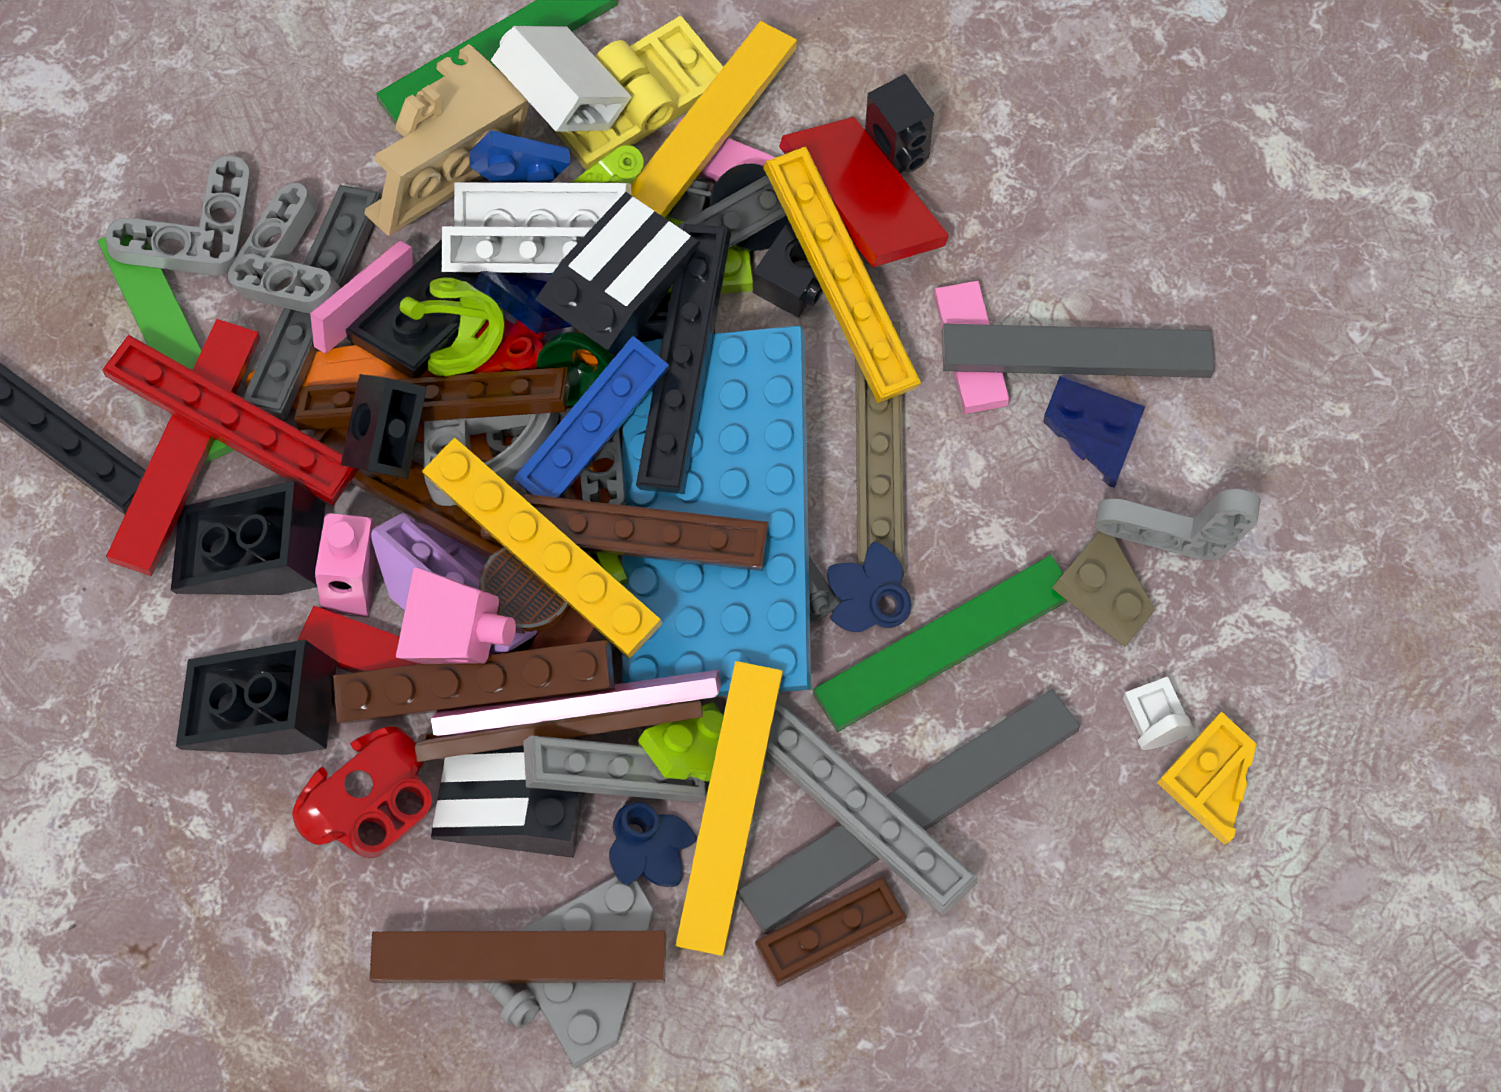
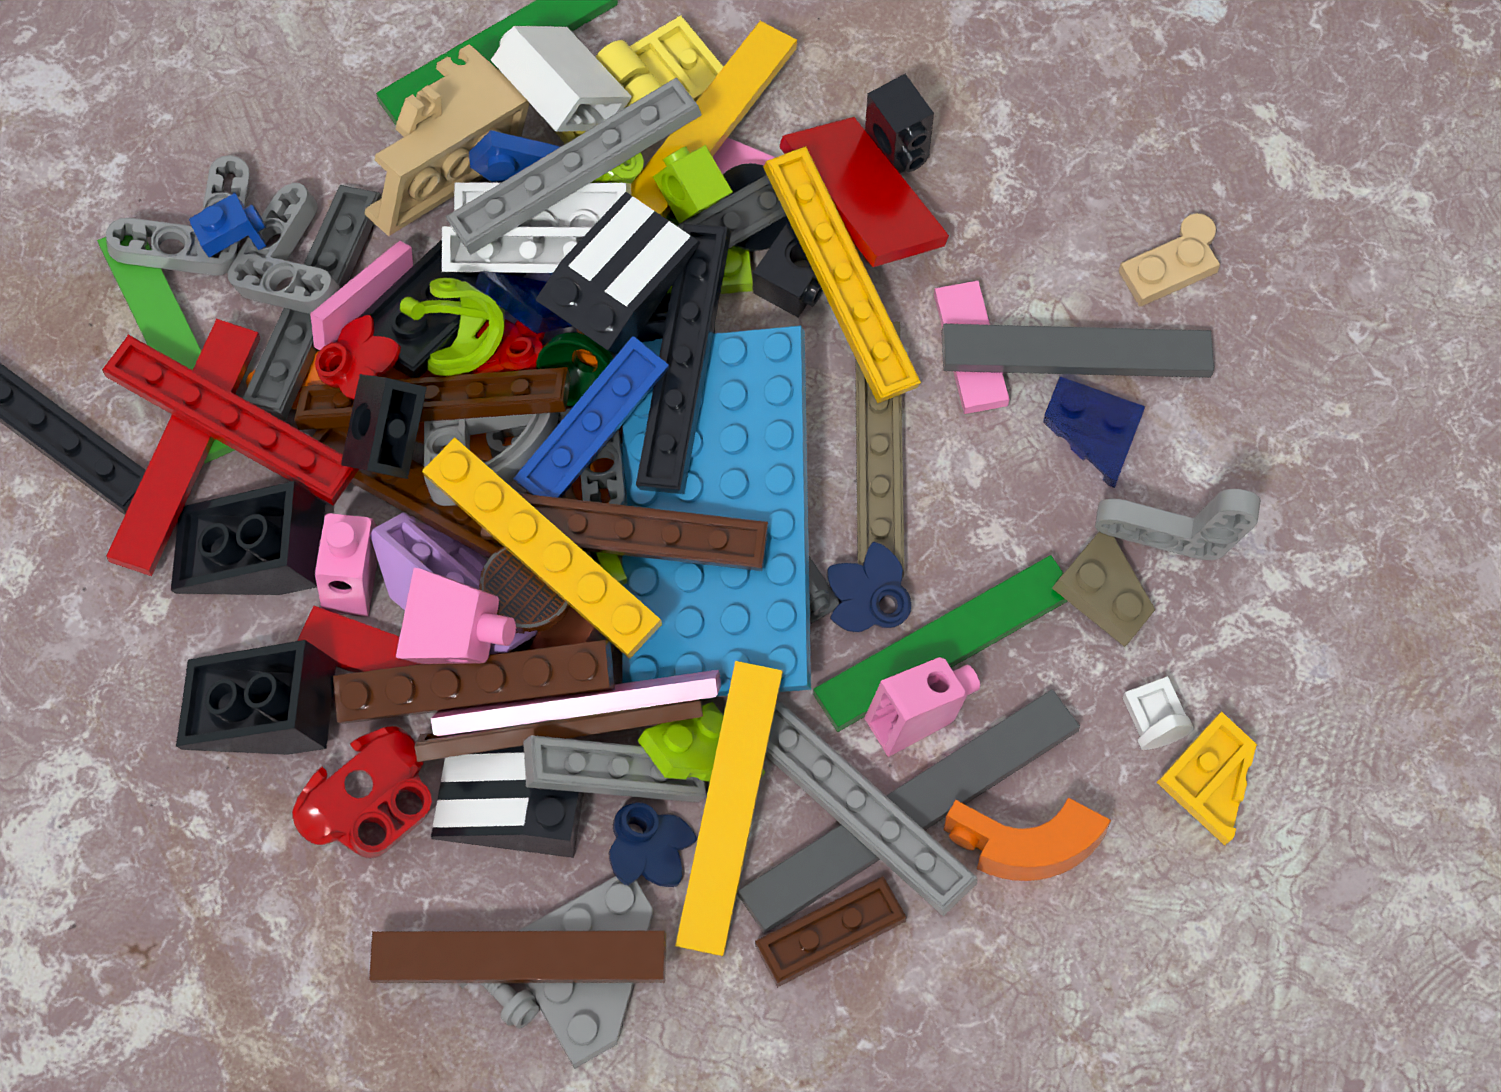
none -> blue bracket [189,193,266,257]
none -> red plate [315,315,401,400]
none -> light grey tile [446,77,701,255]
none -> lime brick [653,145,732,224]
none -> bright pink torso [864,657,980,757]
none -> orange arch [944,797,1111,881]
none -> tan hinge [1119,213,1220,307]

